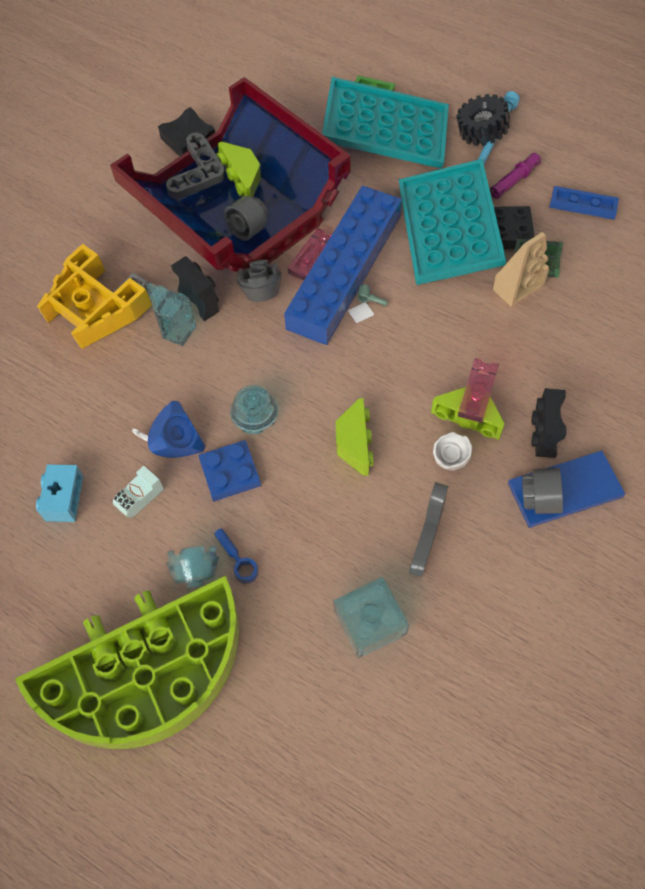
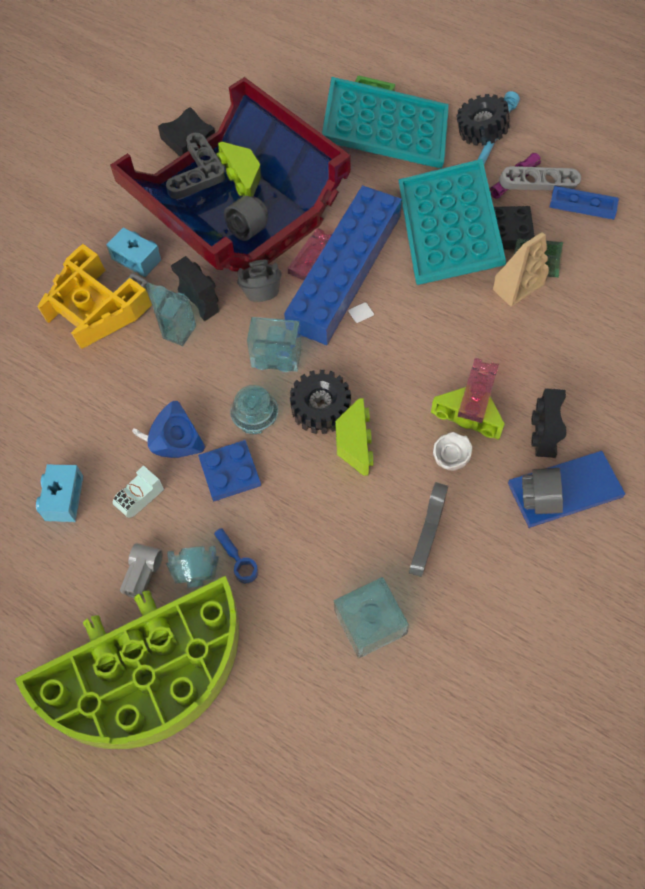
sand green hand [357,284,388,306] -> none
none -> medium azure brick [106,227,161,277]
none -> light grey piece [120,543,163,598]
none -> clear light blue brick [247,317,301,372]
none -> black bush [290,370,351,434]
none -> light grey beam [499,166,581,191]

